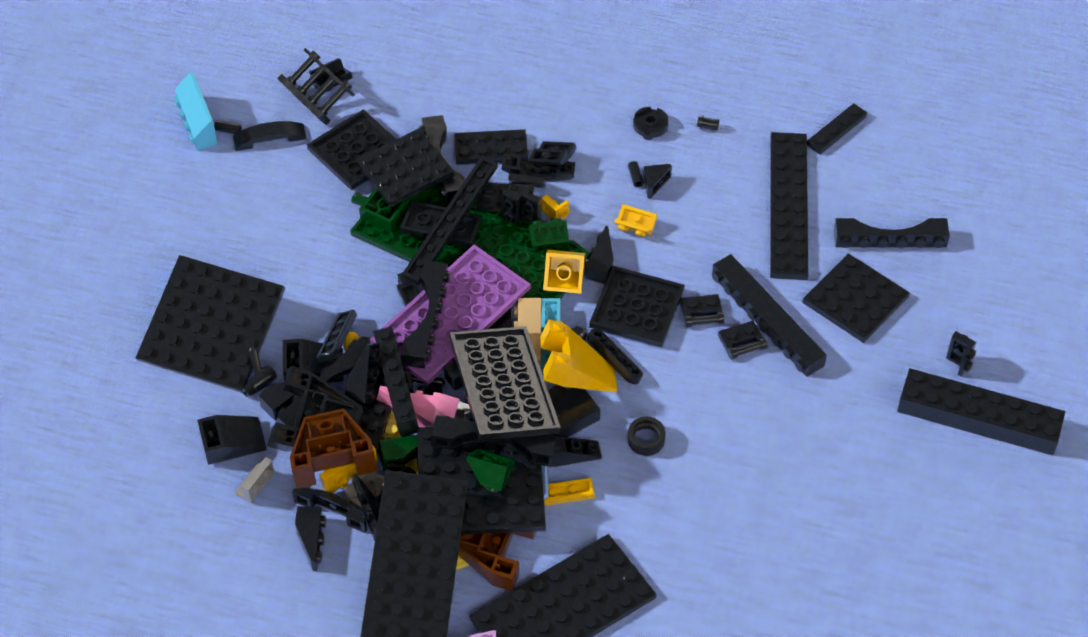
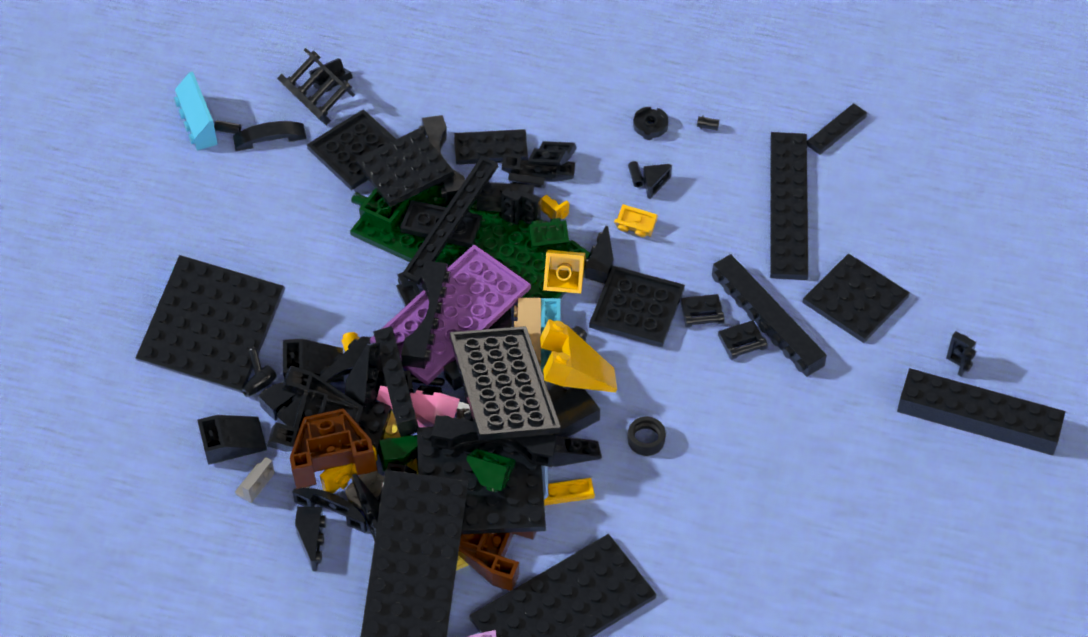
black tile [316,309,357,363] -> none
black beam [586,329,643,384] -> none
black arch [834,218,950,248] -> none

